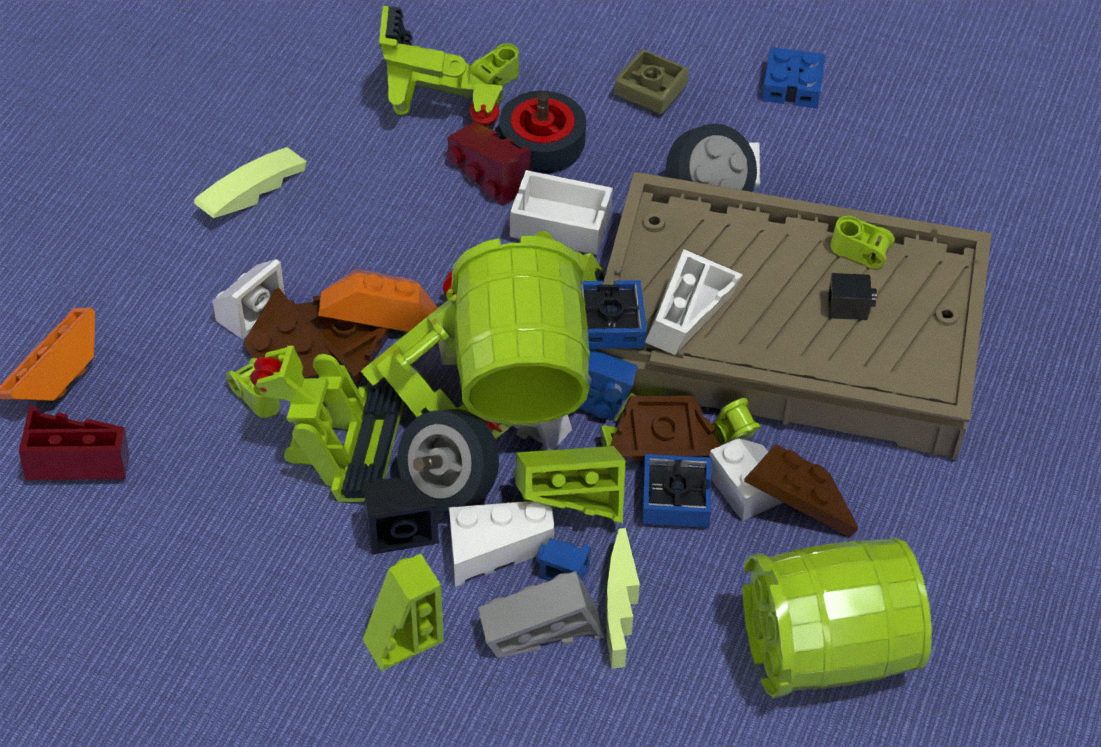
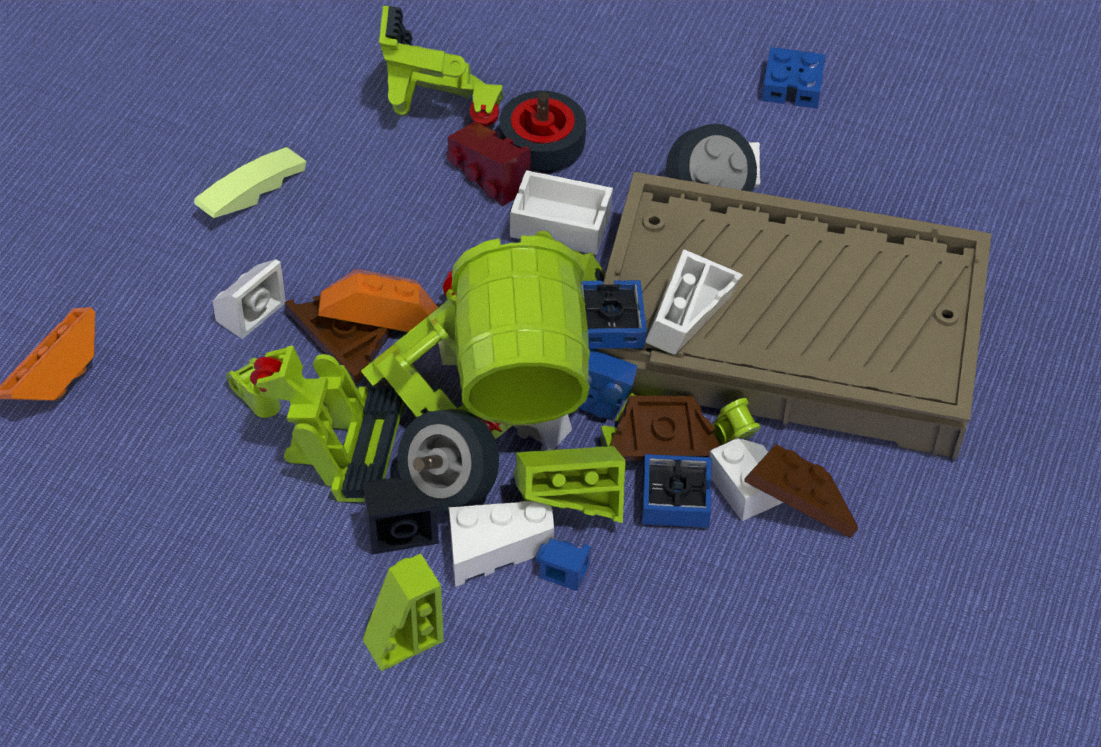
dark red wedge [19,406,130,480] -> none
reddish brown wing [243,288,333,379] -> none
lime piece [470,43,520,86] -> none
light grey wedge [478,571,605,658] -> none
yellowish green slope [606,528,640,669] -> none
olive brick [614,49,690,114] -> none
lime piece [742,537,932,698] -> none
black brick [828,273,877,320] -> none
lime piece [830,216,895,269] -> none

